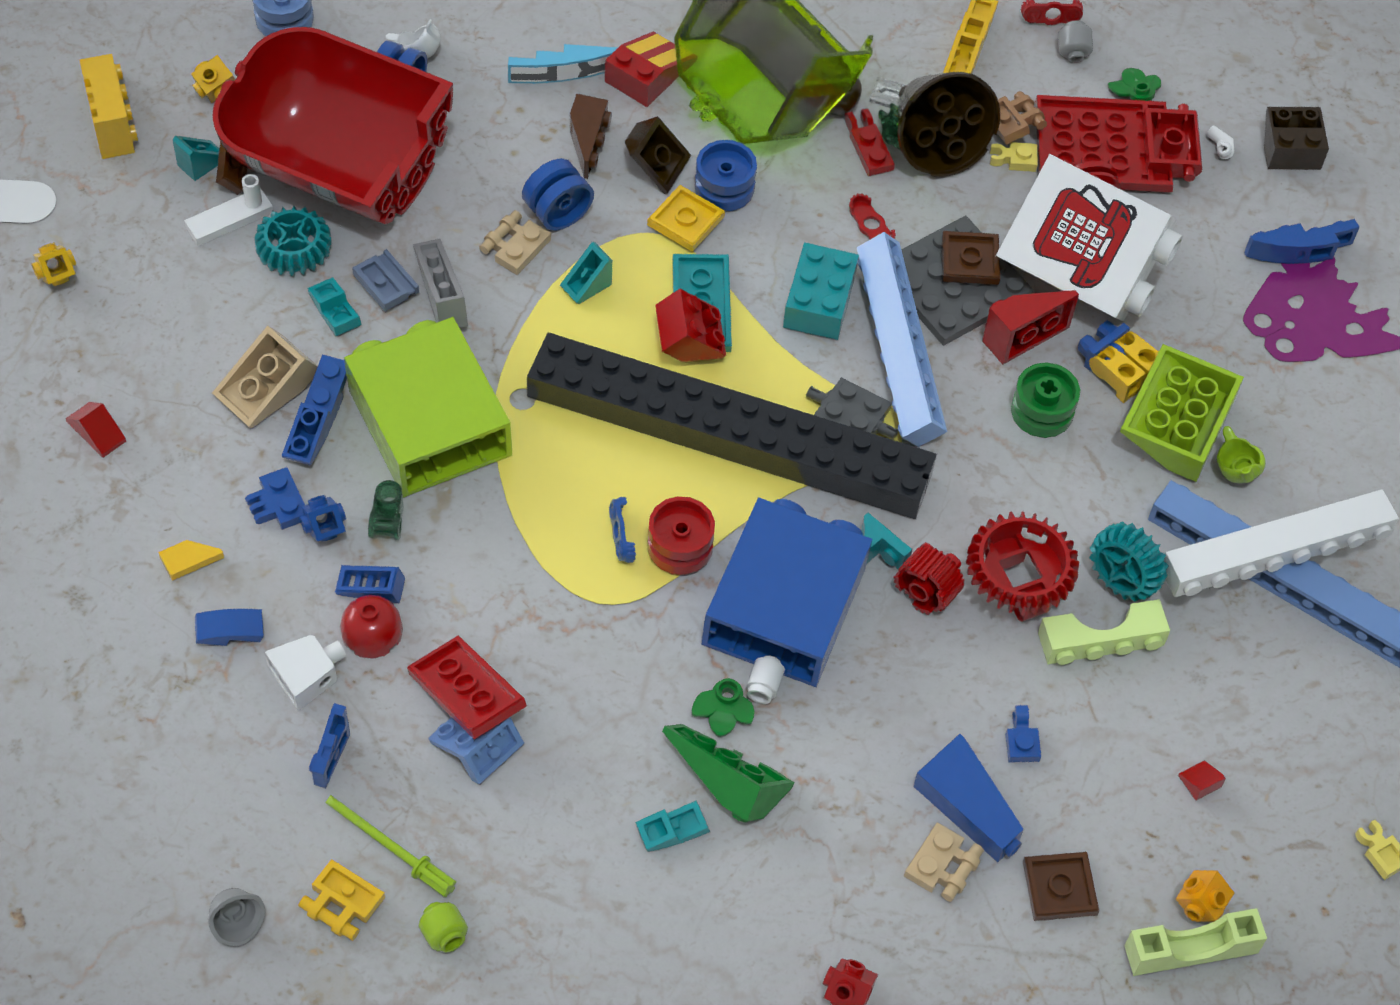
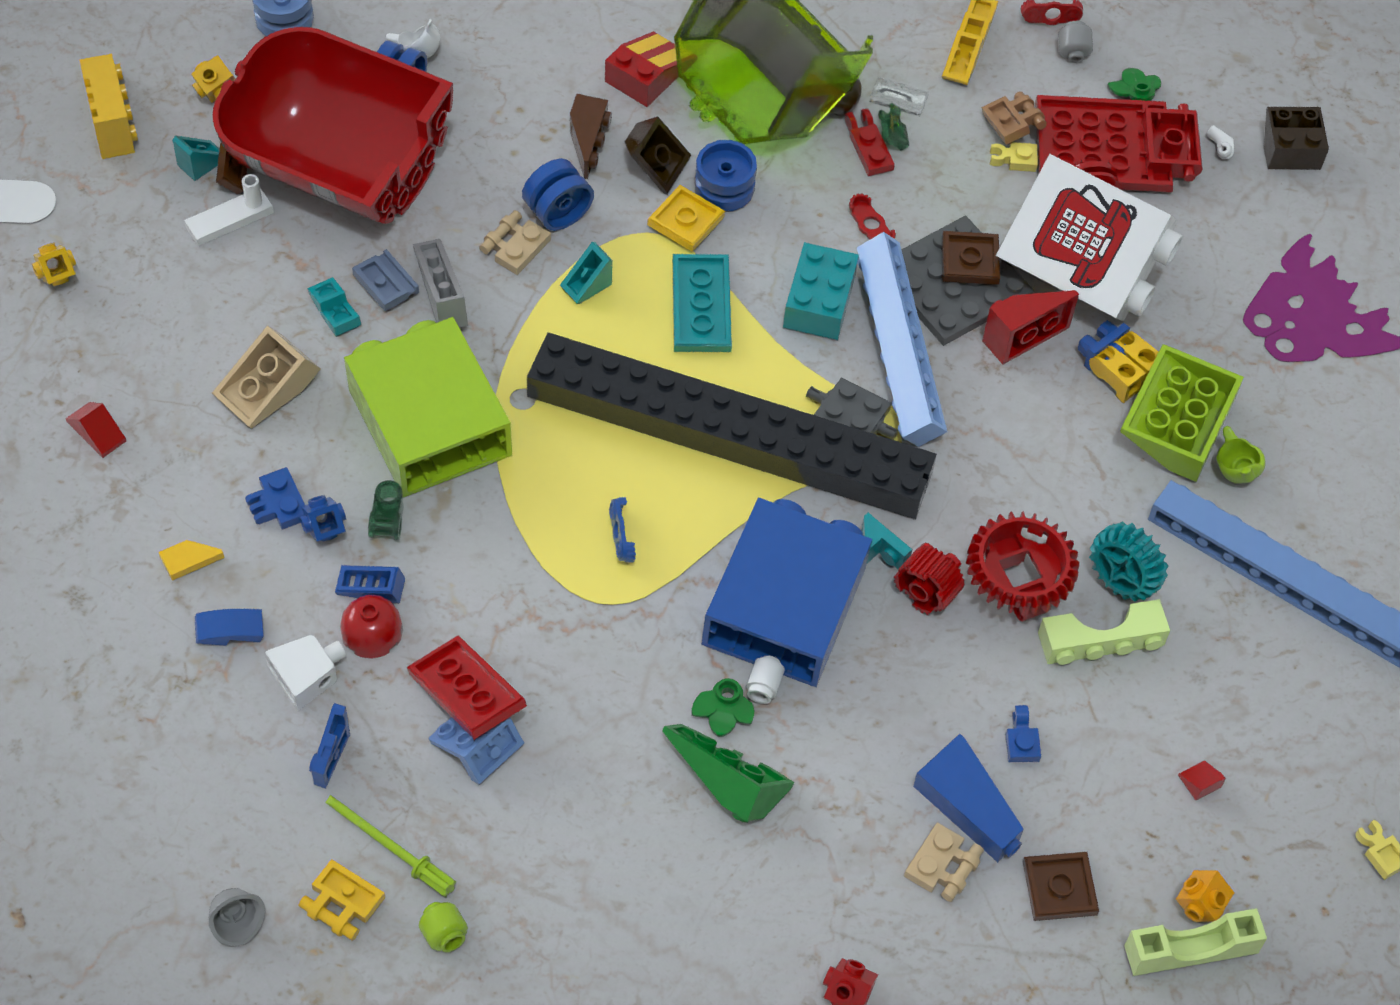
teal gear [254,206,332,277] -> none
blue slope [282,354,347,465] -> none
slope [508,44,617,84] -> none
teal slope [635,800,710,852] -> none
red wheel [647,496,715,575] -> none
red slope [655,288,726,362] -> none
dark brown cone [898,72,1000,177] -> none
green wheel [1011,362,1081,438] -> none
white brick [1164,489,1399,597] -> none
blue slope [1244,219,1360,264] -> none

